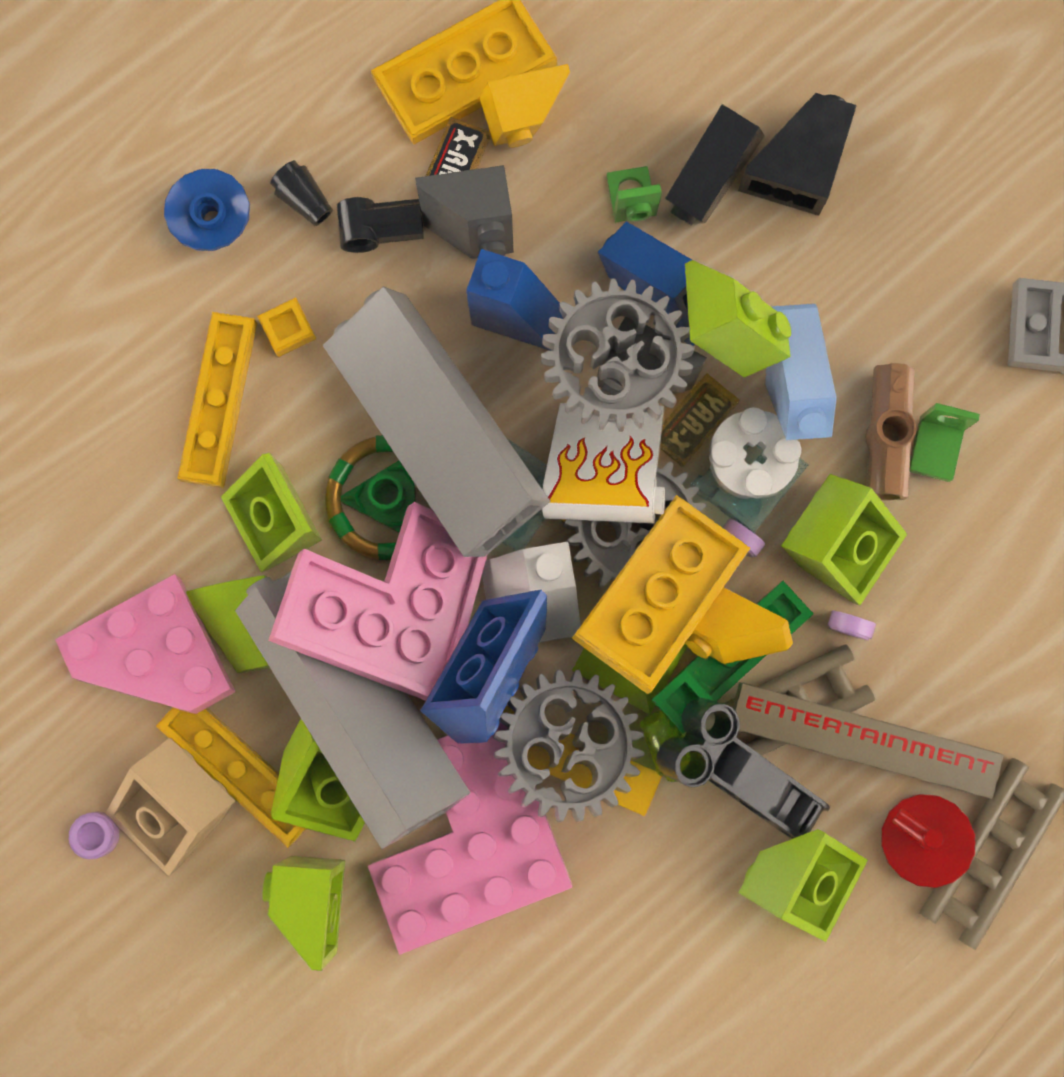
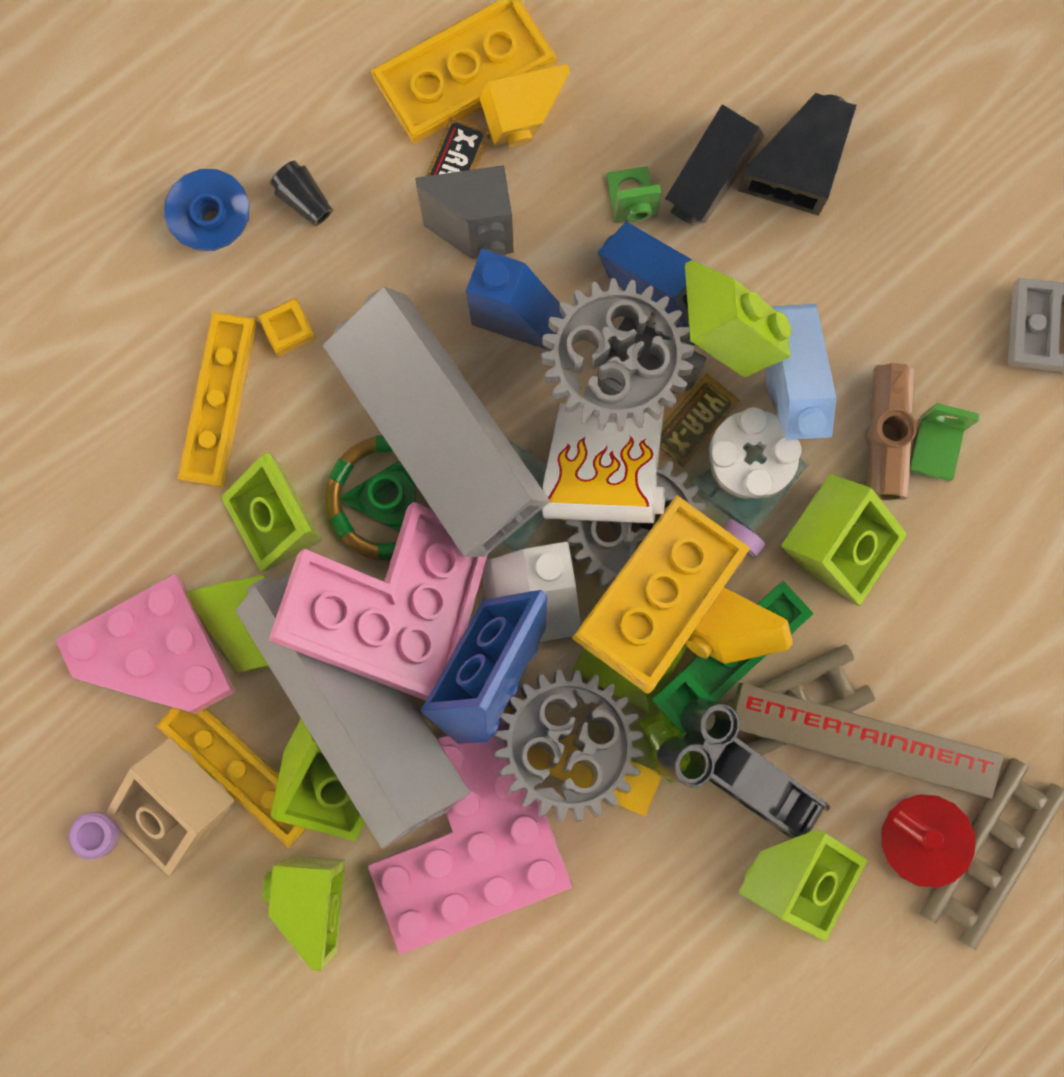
black piece [337,197,424,253] -> none
lavender tile [827,610,876,641] -> none

